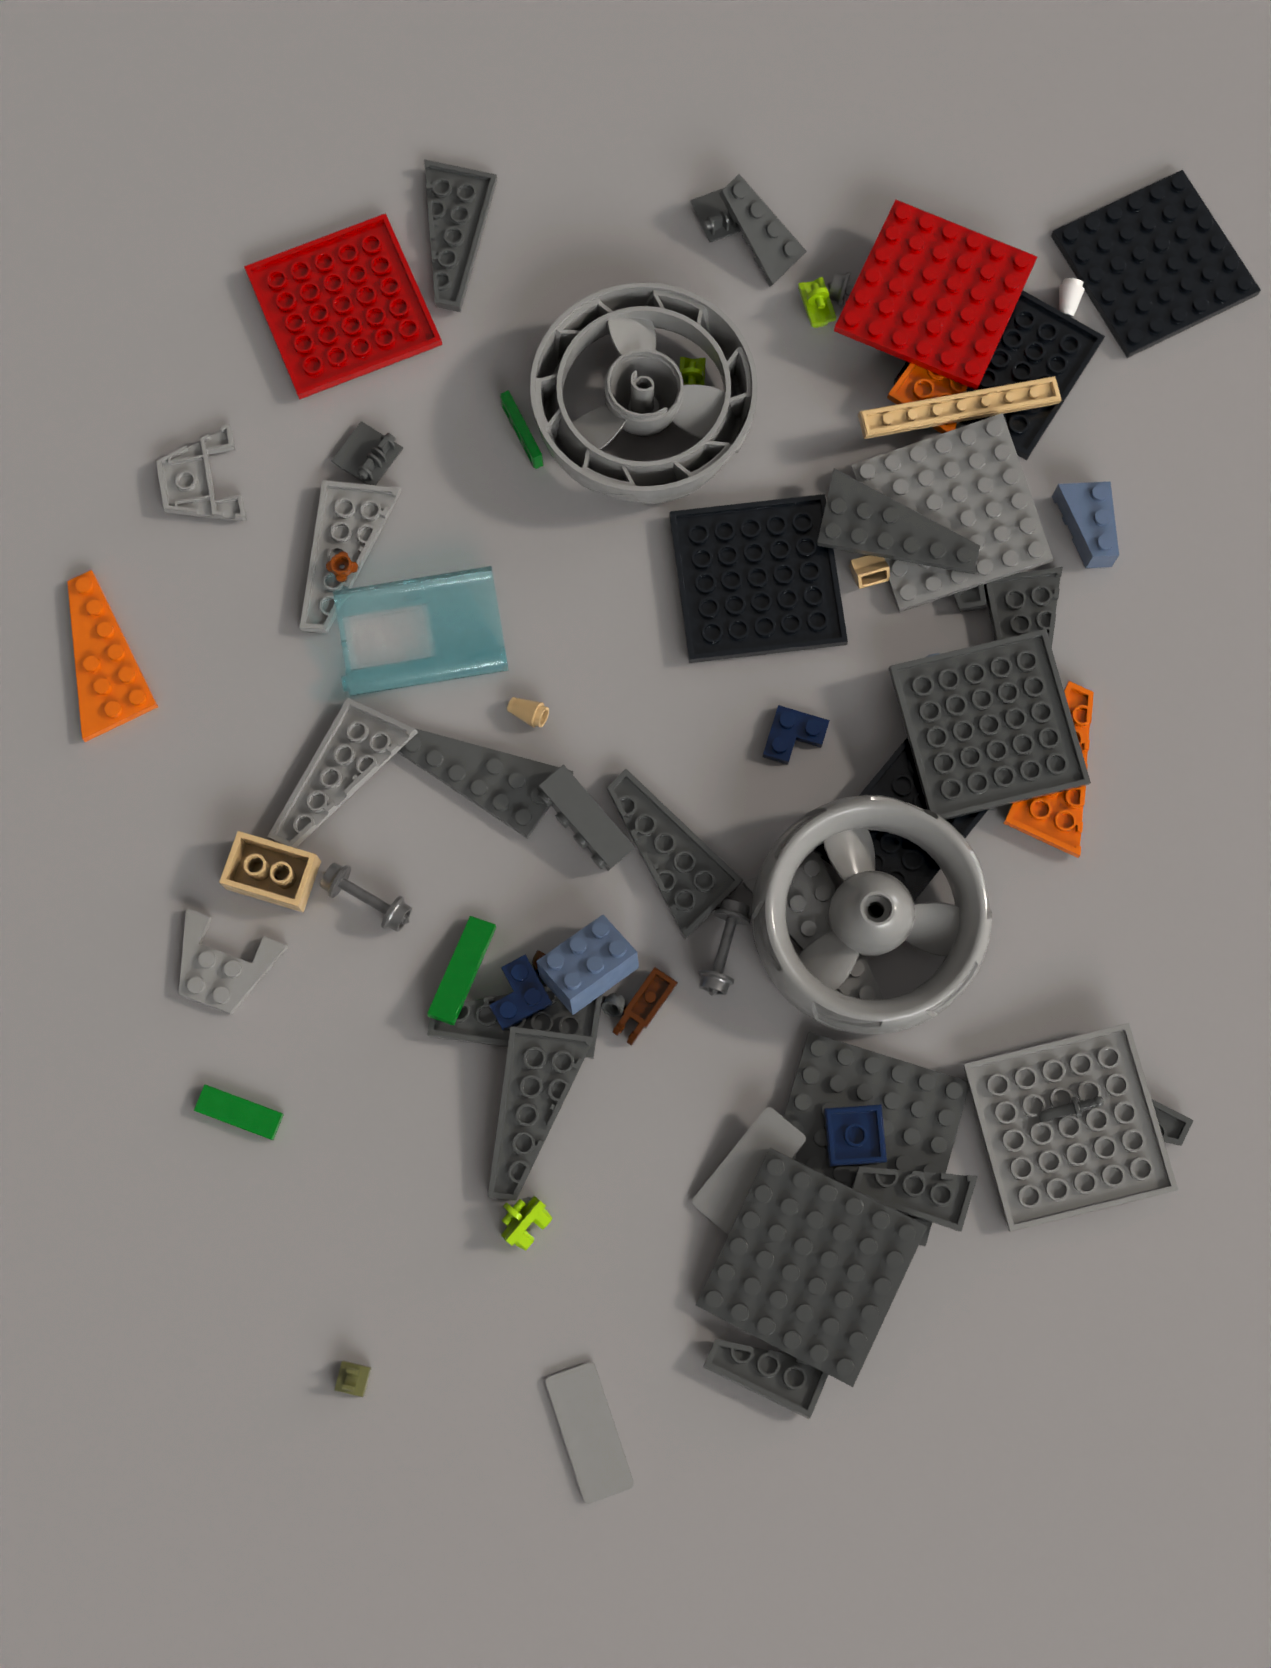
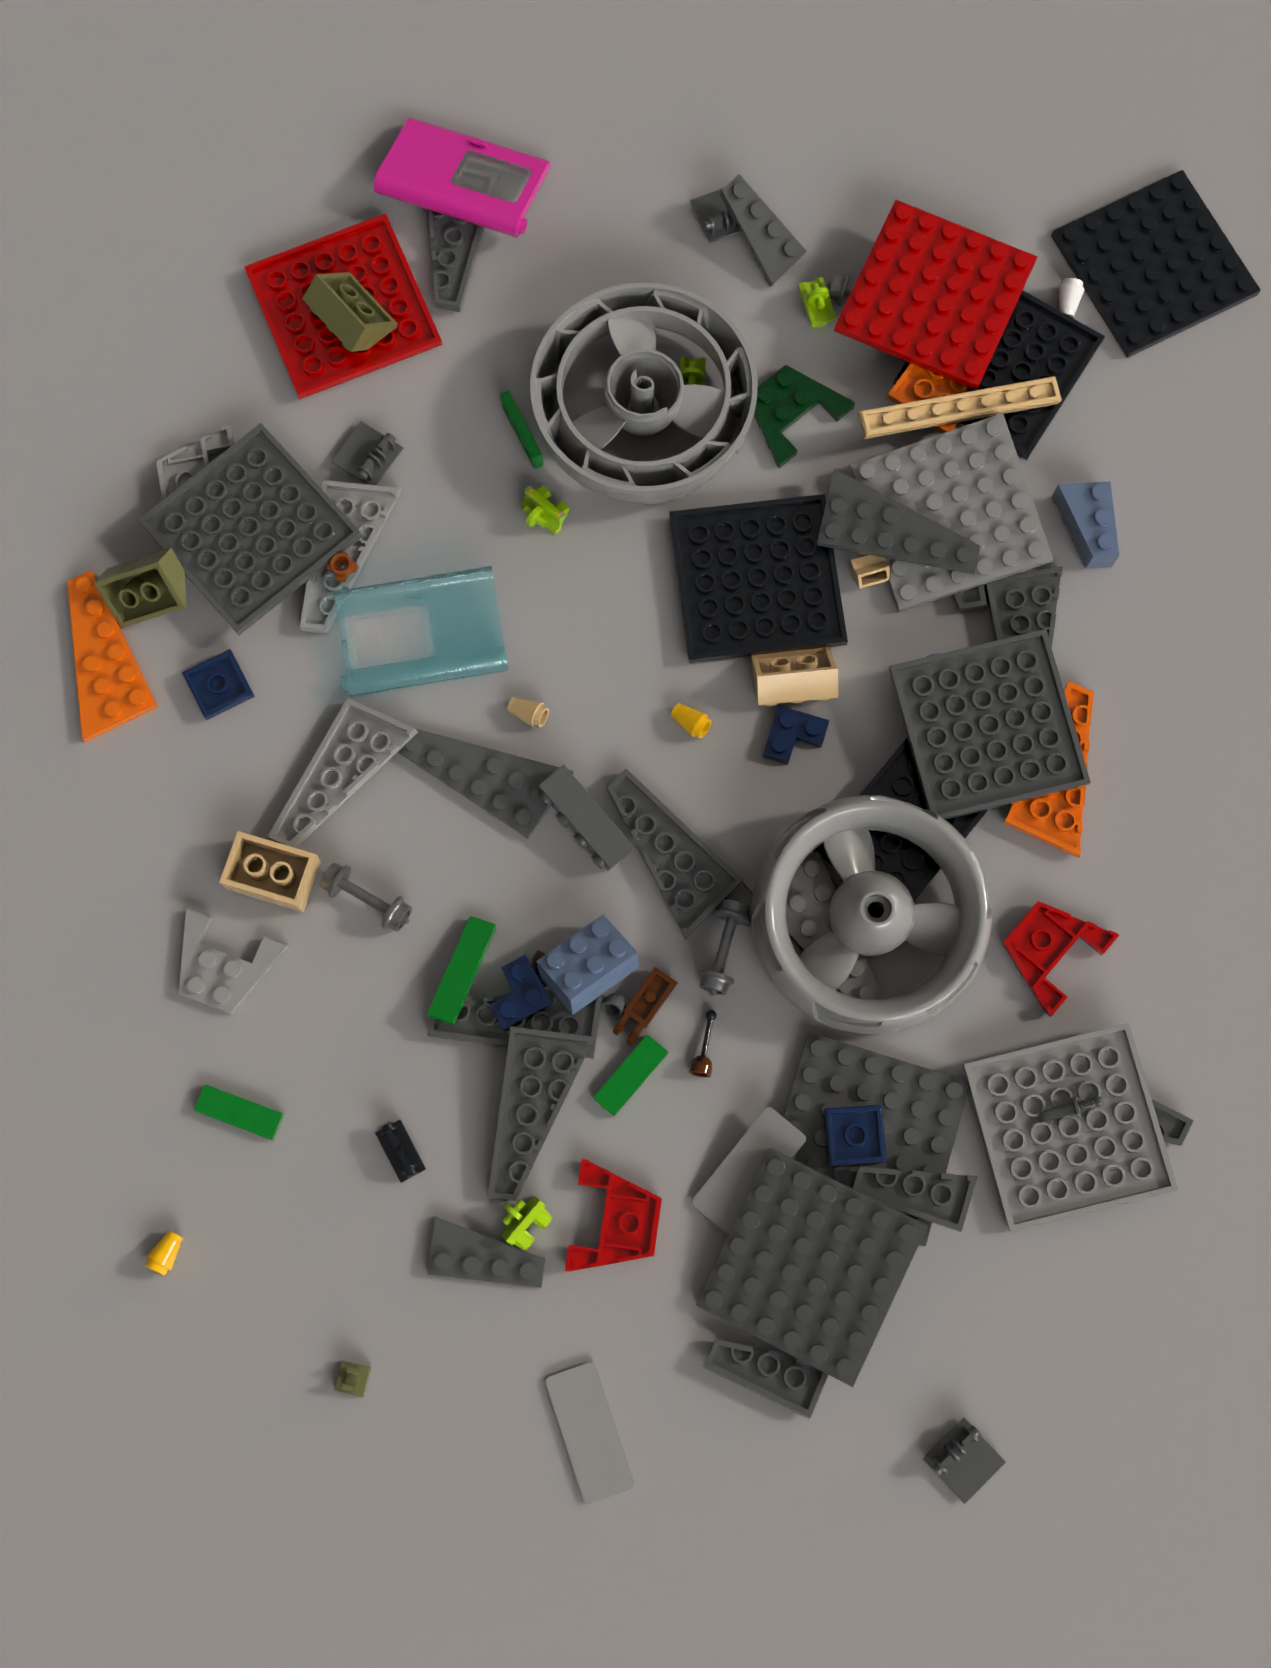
none -> olive slope [94,548,187,628]
none -> dark grey plate [138,423,362,635]
none -> yellow cone [144,1230,183,1276]
none -> dark blue plate [182,649,255,721]
none -> olive slope [302,272,398,352]
none -> dark pink piece [374,117,551,238]
none -> black hinge [375,1120,426,1183]
none -> dark grey wing [427,1217,545,1288]
none -> lime hips [521,485,570,535]
none -> red wing [565,1159,662,1272]
none -> green tile [593,1034,669,1117]
none -> yellow cone [671,703,712,738]
none -> hinge [689,1010,717,1078]
none -> tan slope [751,647,838,706]
none -> dark green wing [754,365,855,469]
none -> dark grey hinge [923,1418,1006,1504]
none -> red wing [1002,901,1119,1017]

